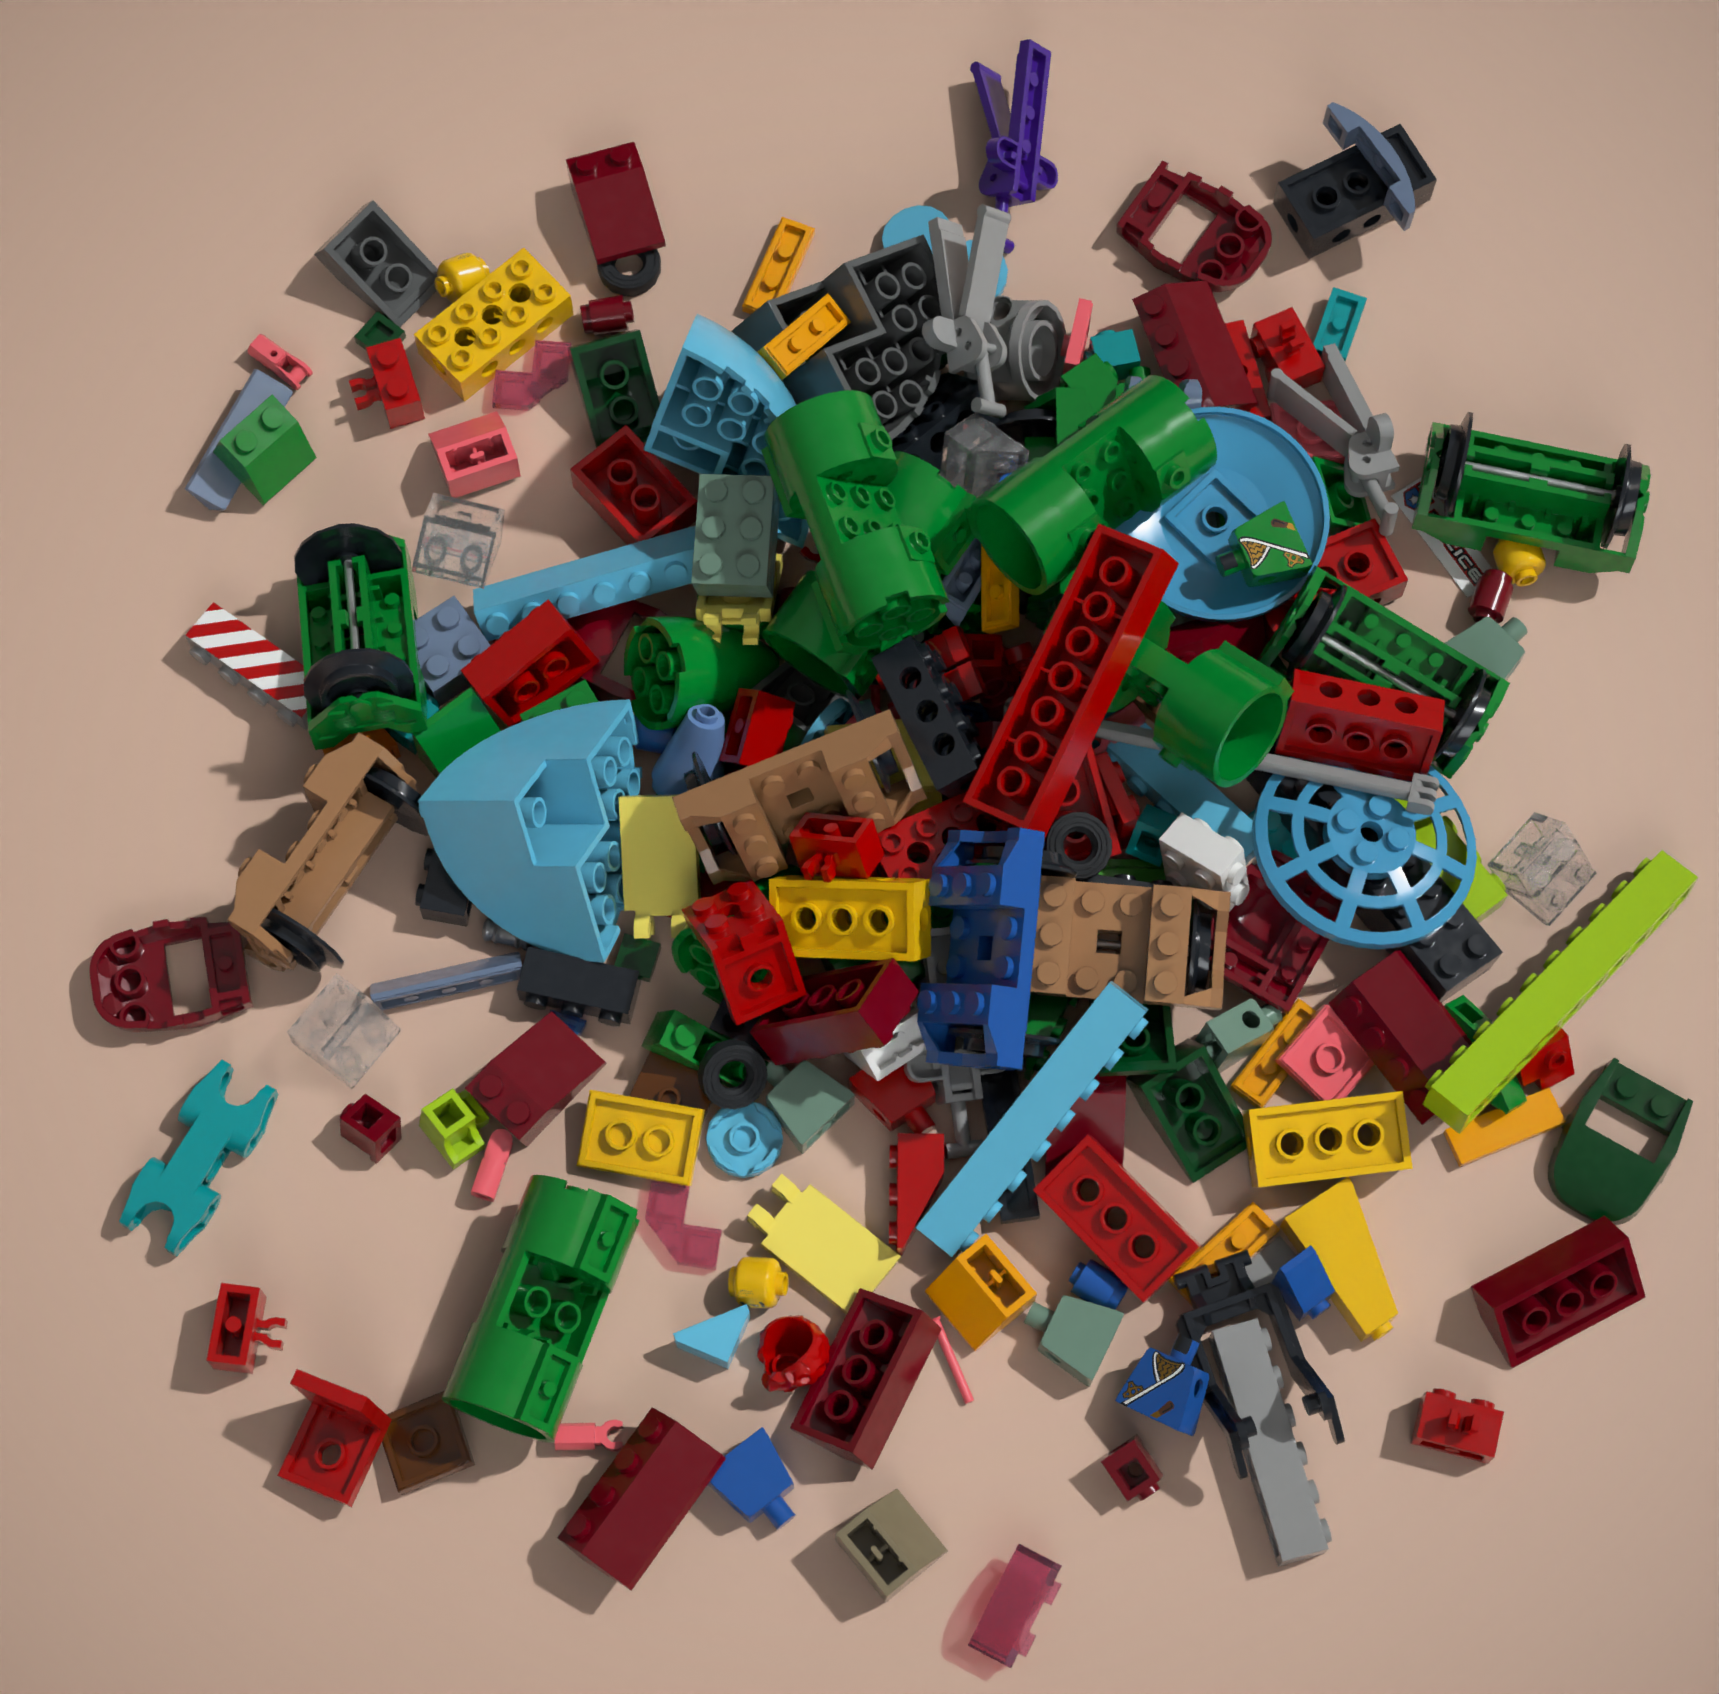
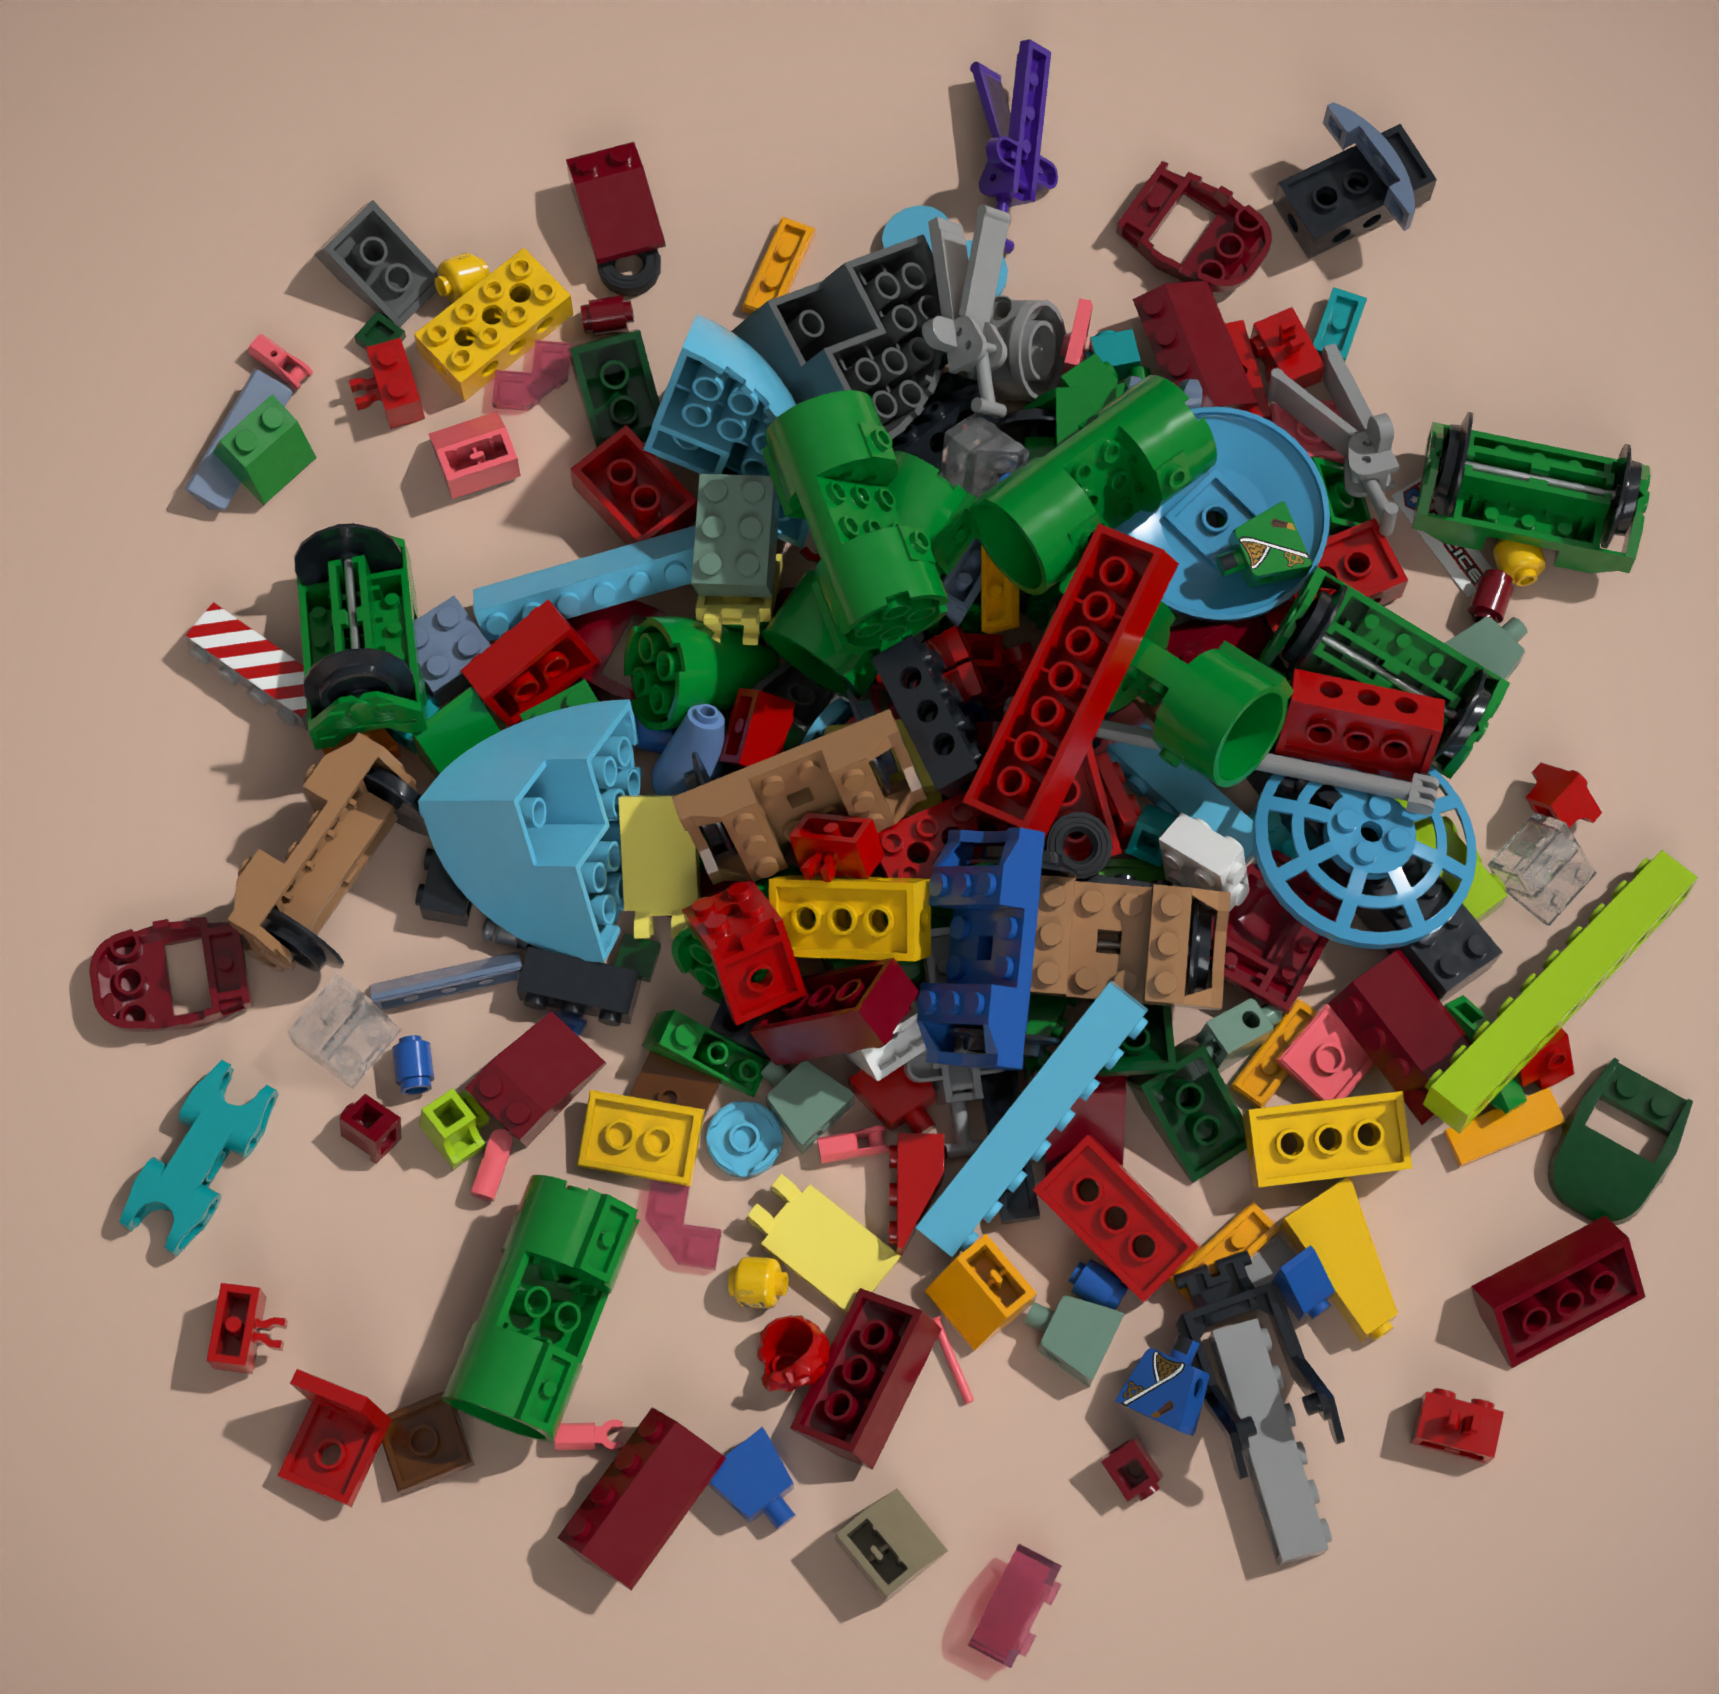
clear slope [412,493,505,589] -> none
medium azure slope [673,1304,750,1369] -> none
black tyre [697,1039,768,1110] -> none
light orange tile [757,293,851,380] -> none
none -> blue brick [392,1035,435,1095]
none -> coral bar [817,1125,889,1164]
none -> red brick [1525,762,1602,832]

